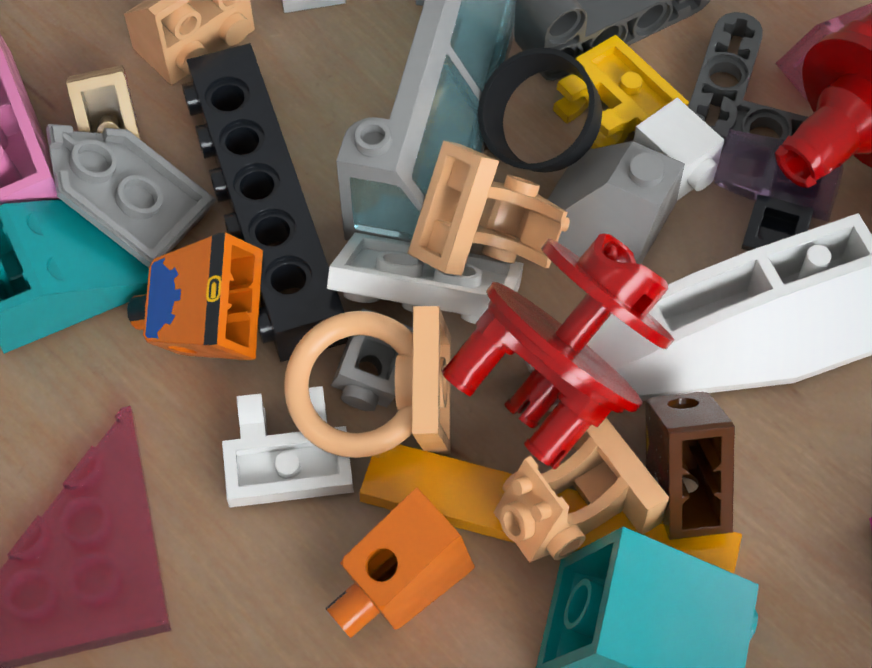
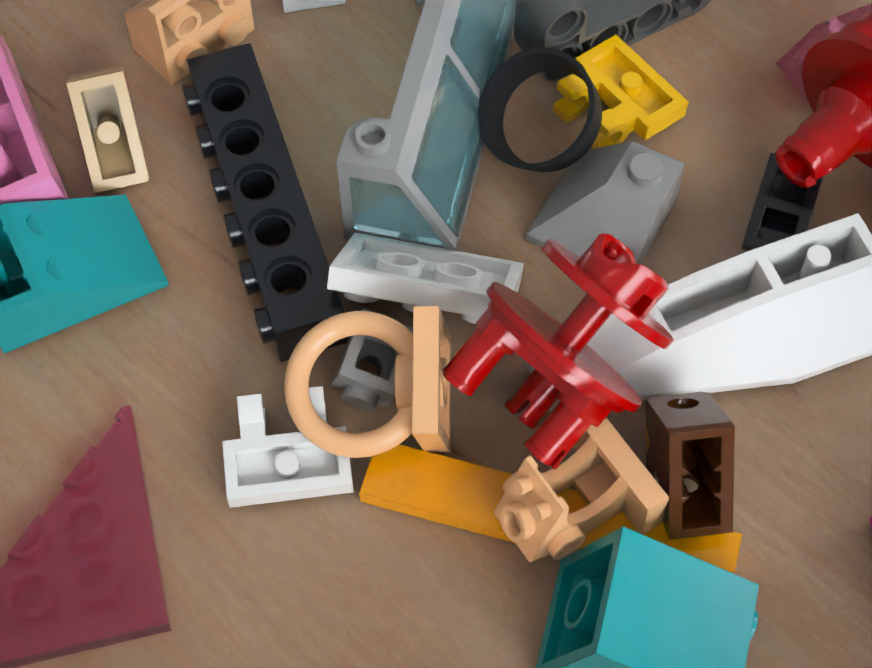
light grey tile [46,124,216,268] -> none
orange torso [127,232,263,360] -> none
orange torso [325,487,475,638] -> none
light nougat tile [407,140,570,276] -> none
white brick [634,97,724,201] -> none
dark grey beam [689,12,839,177] -> none
slope [714,129,843,222] -> none

